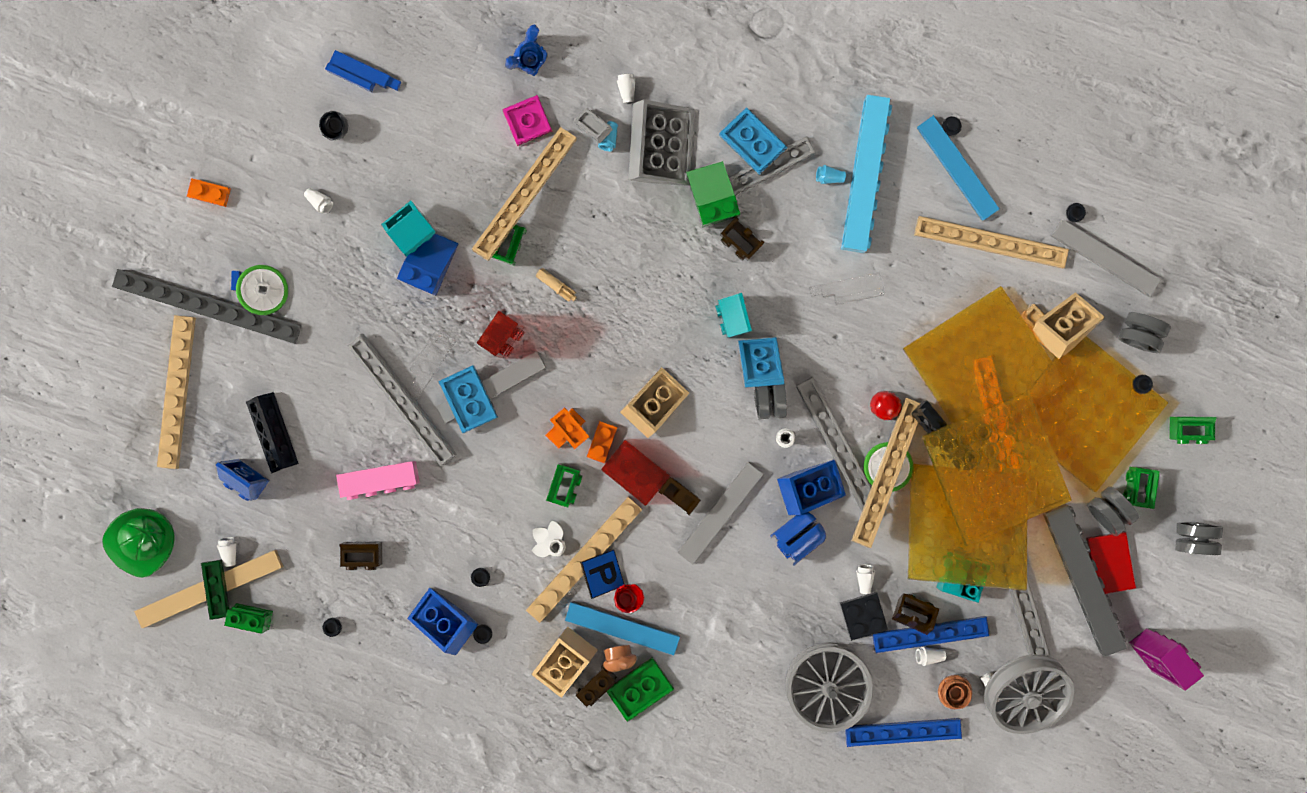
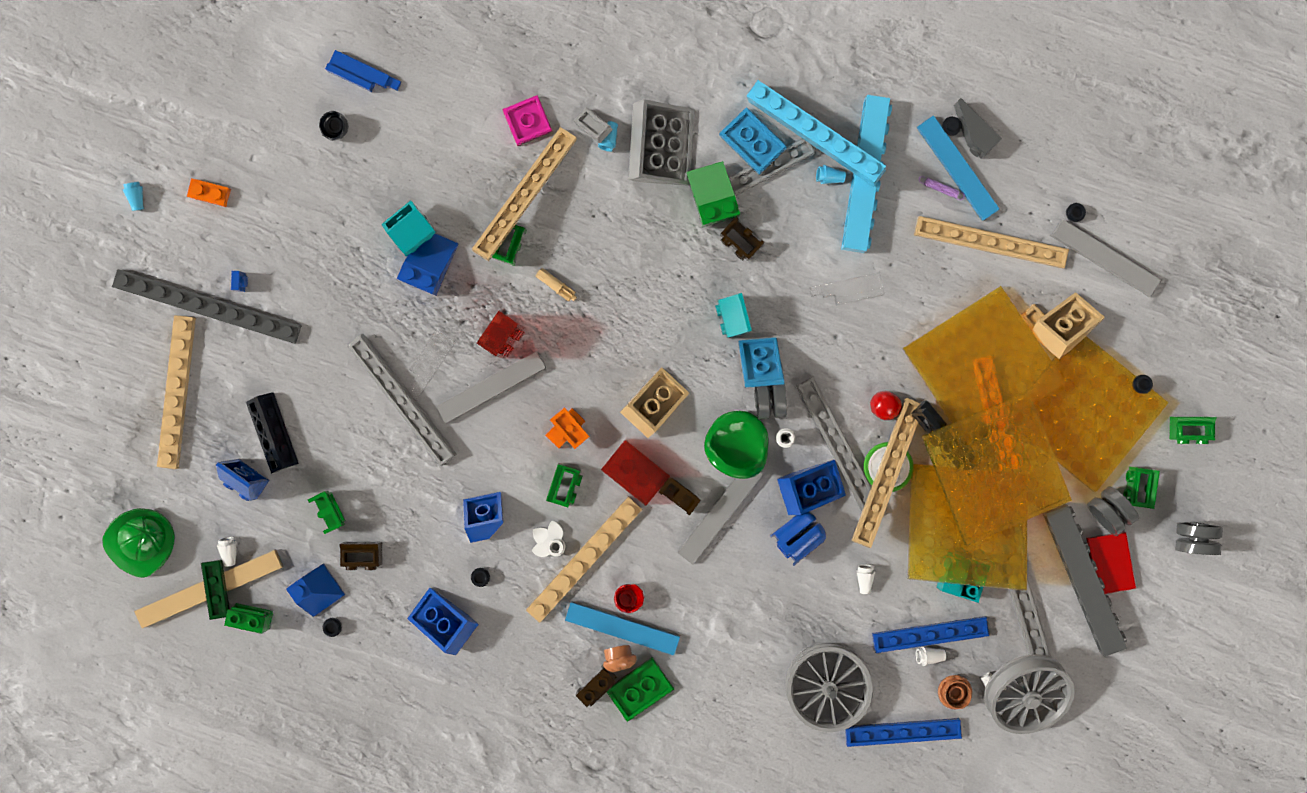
white wheel [236,265,288,315] -> none
white cone [304,188,333,214] -> none
bright pink brick [336,461,420,500] -> none
dark azure tile [438,365,498,433] -> none
black plate [473,624,493,644] -> none
blue hair [505,24,547,76] -> none
tan slope [531,626,597,698] -> none
blue piece [580,549,624,599] -> none
orange plate [587,421,618,463] -> none
white cone [617,74,636,103] -> none
black plate [840,592,888,641] -> none
dark brown window [892,593,939,635] -> none
dark grey wheel [1118,312,1171,354] -> none
magenta brick [1129,628,1204,691] -> none
none -> medium azure cone [123,182,144,211]
none -> blue slope [286,563,345,617]
none -> green window [307,491,346,534]
none -> blue slope [463,492,503,543]
none -> green piece [704,411,769,479]
none -> medium azure brick [747,80,886,187]
none -> lavender piece [919,176,965,200]
none -> dark grey slope [954,98,1002,159]

